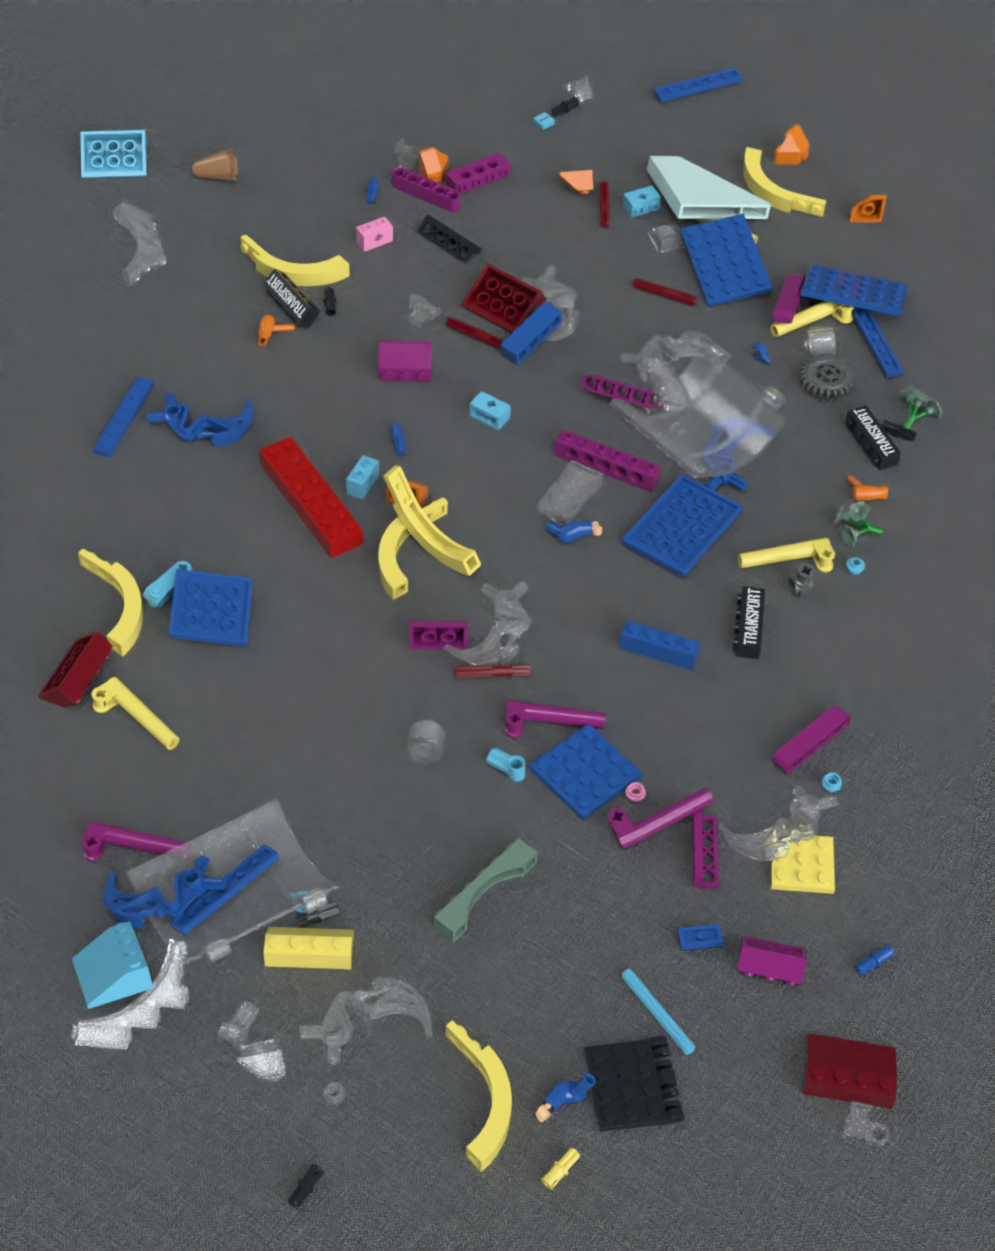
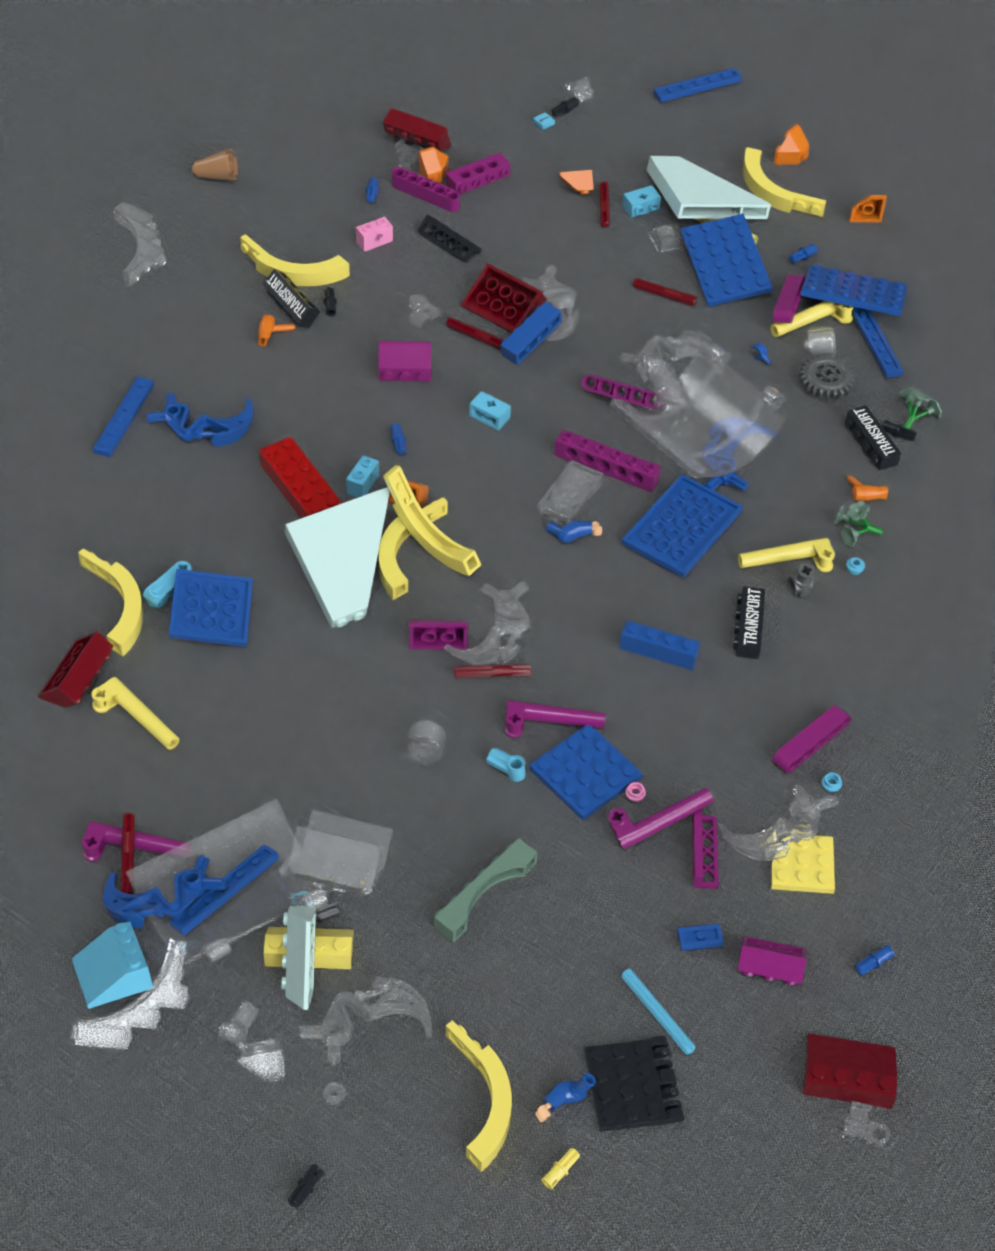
medium azure slope [80,130,147,178] -> none
none -> dark red axle [121,813,135,894]
none -> clear windscreen [279,809,393,894]
none -> light aqua slope [282,906,316,1010]
none -> light aqua slope [285,487,390,628]
none -> dark red slope [382,108,451,151]
none -> blue axle [789,243,818,264]

